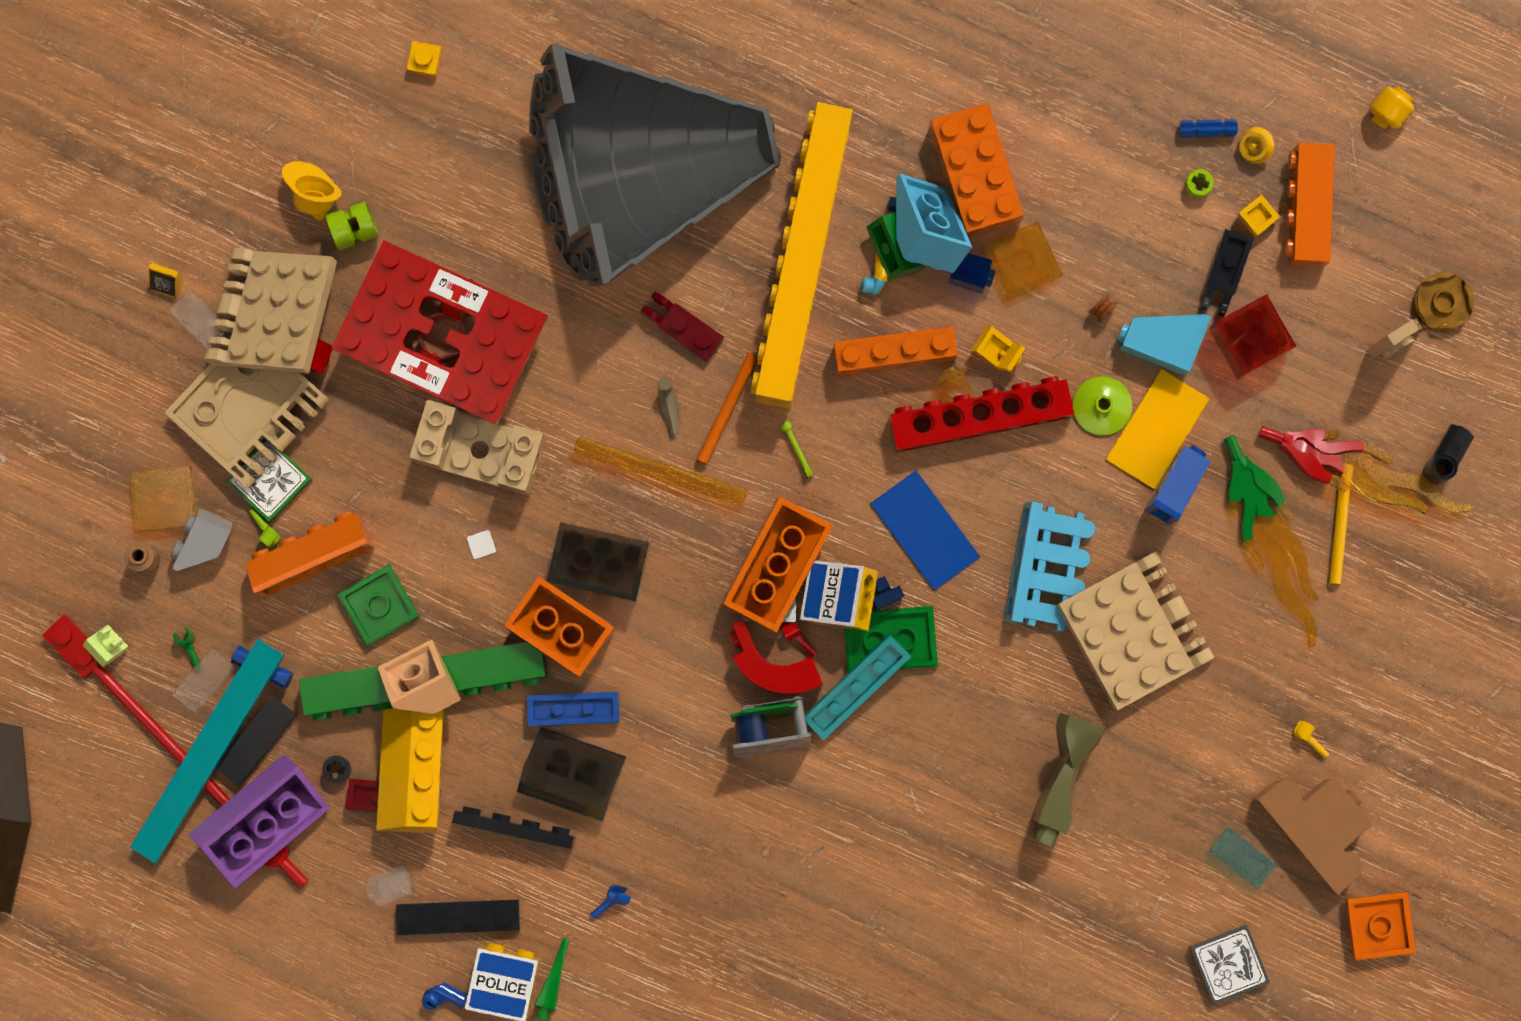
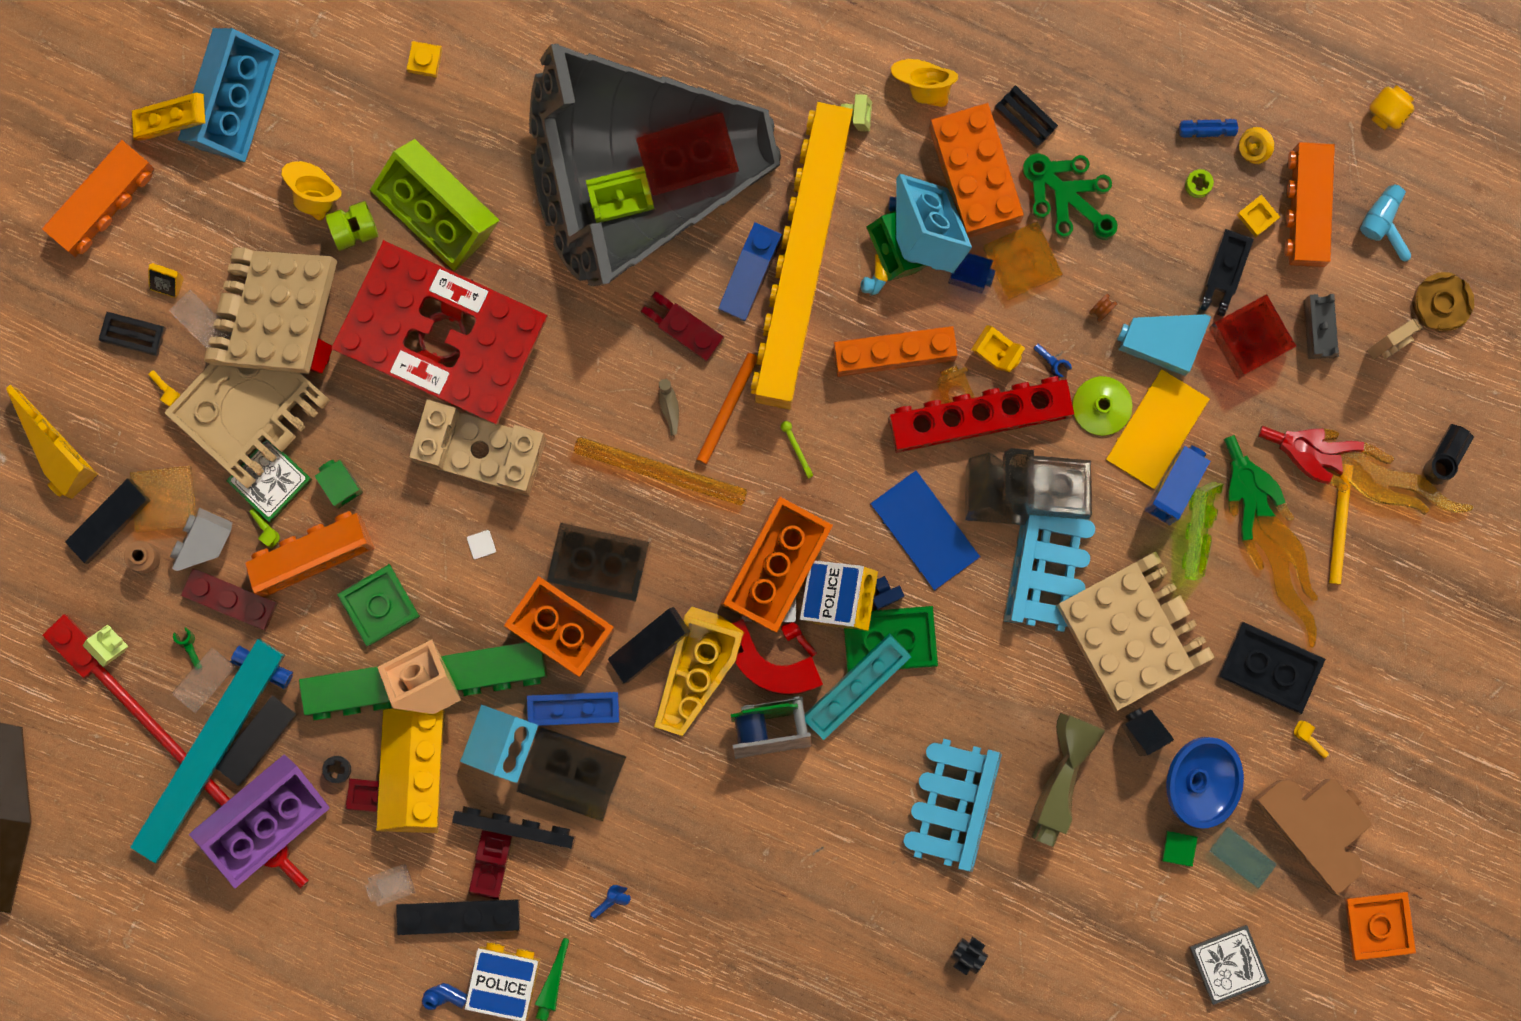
none -> yellow wedge [6,385,98,499]
none -> orange brick [42,140,154,258]
none -> black tile [65,478,151,564]
none -> black tile [98,312,166,357]
none -> yellow tile [132,92,205,141]
none -> yellow hand [148,370,181,406]
none -> dark azure slope [178,28,280,162]
none -> dark red plate [181,568,278,631]
none -> green brick [315,459,363,509]
none -> lime slope [370,139,500,271]
none -> medium azure piece [460,704,538,783]
none -> dark red slope [469,830,512,900]
none -> lime hinge [586,166,655,223]
none -> black tile [608,607,691,684]
none -> clear red brick [635,110,739,196]
none -> yellow wedge [654,607,744,736]
none -> blue slope [718,222,782,321]
none -> yellowish green tile [841,94,872,131]
none -> yellow piece [891,59,958,107]
none -> medium azure fence [904,738,1002,872]
none -> black gear [950,936,988,975]
none -> clear smoke piece [965,448,1092,525]
none -> black tile [994,85,1058,149]
none -> green plant [1023,153,1118,240]
none -> blue hand [1034,344,1072,378]
none -> black slope [1121,707,1174,756]
none -> green tile [1161,831,1198,867]
none -> blue dish [1166,737,1244,829]
none -> clear neon green wing [1182,482,1224,580]
none -> black tile [1217,622,1326,714]
none -> dark grey hinge [1303,294,1339,359]
none -> medium azure piece [1360,184,1411,262]

